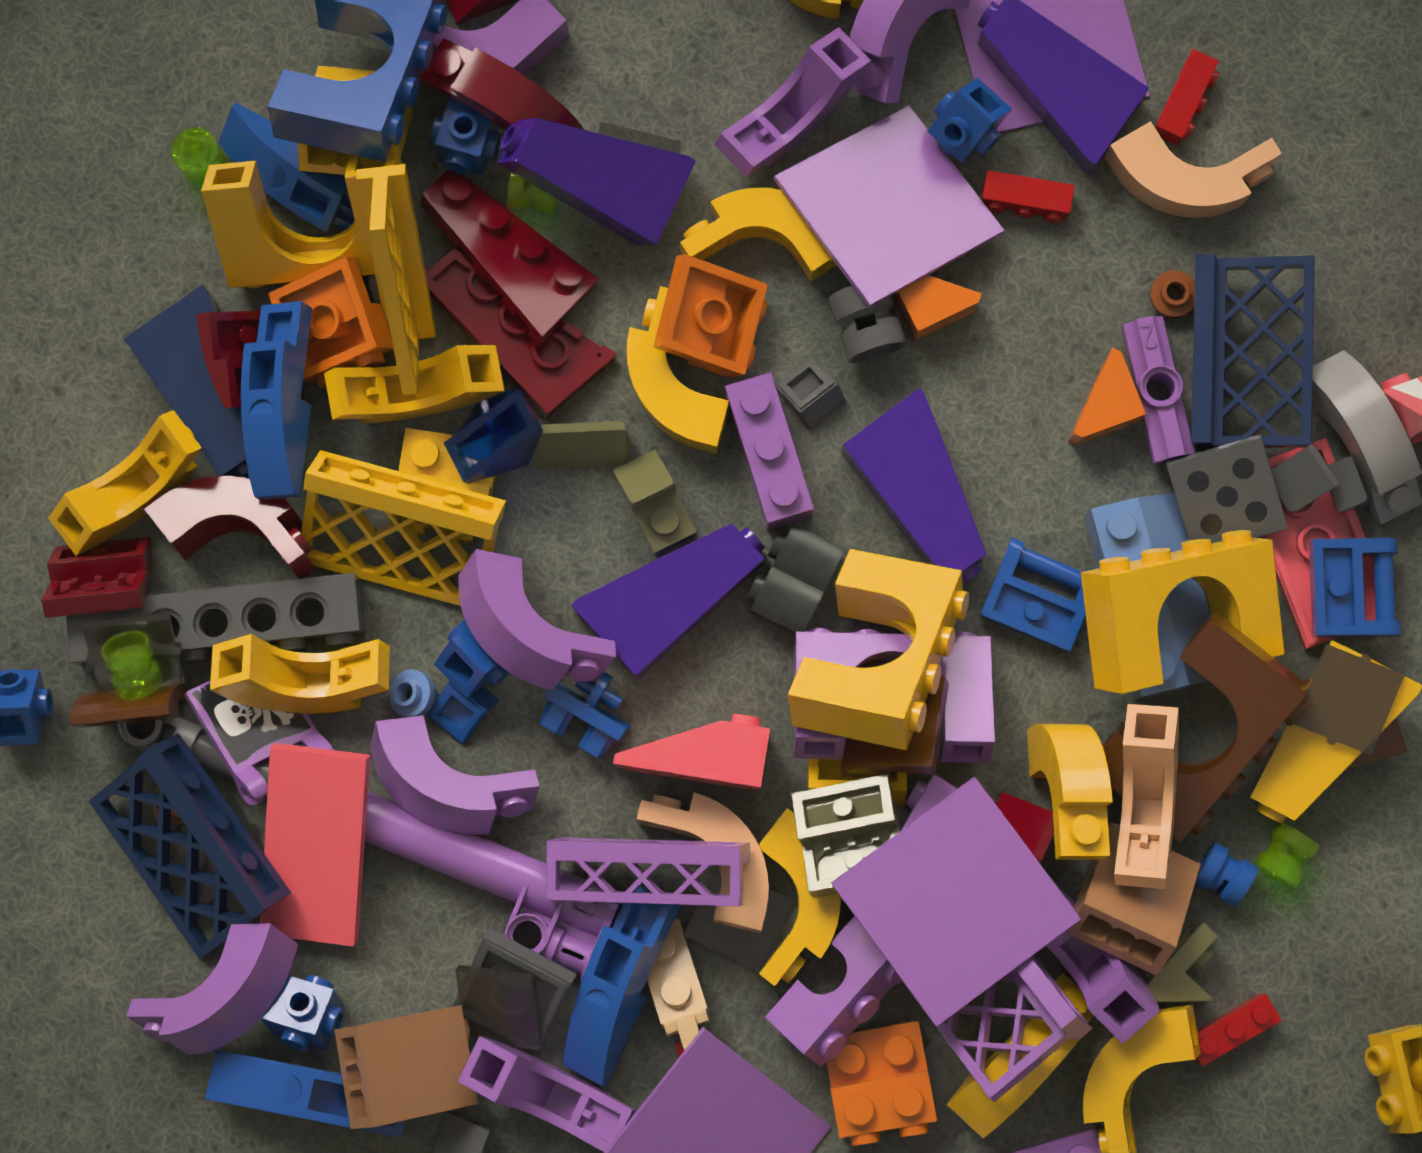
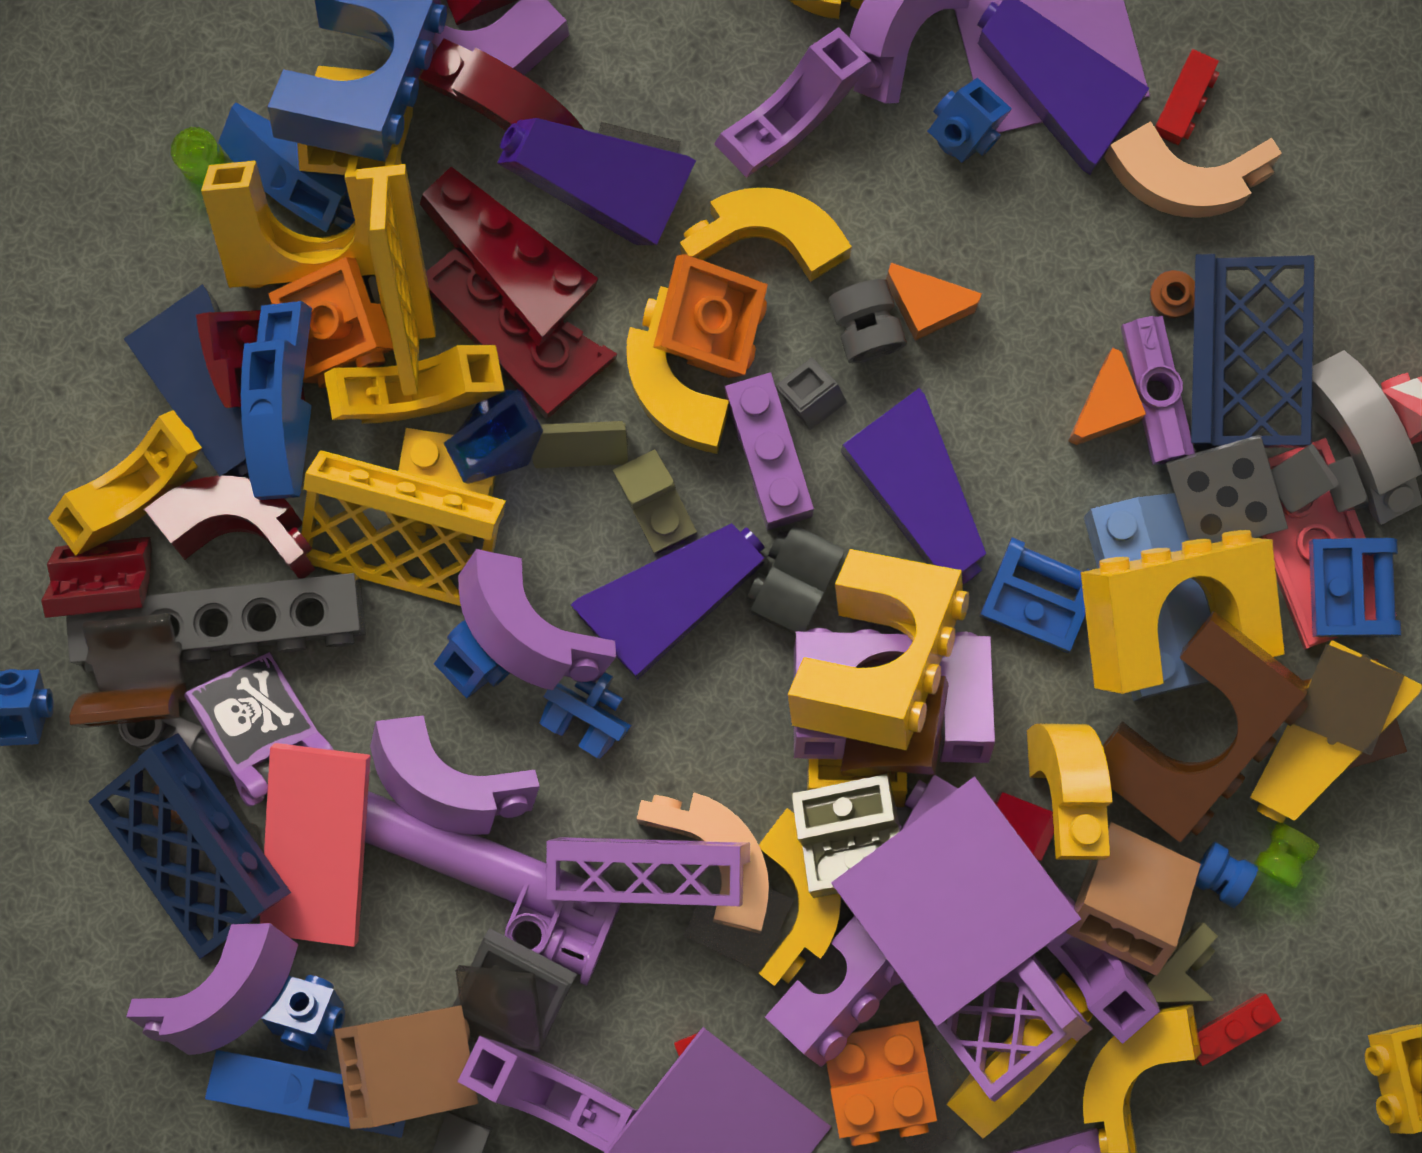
clear neon green wheel [101,631,163,700] -> none
yellow arch [210,634,390,714] -> none
medium blue plate [389,669,436,717] -> none
blue slope [426,681,499,745] -> none
blue brick [430,98,502,175] -> none
clear neon green wheel [507,172,559,215] -> none
blue slope [563,882,681,1087] -> none
coral slope [613,714,770,792] -> none
tan hinge [647,918,710,1050] -> none
piece [773,106,1005,308] -> none
red piece [981,170,1075,223] -> none
light nougat arch [1114,704,1179,889] -> none

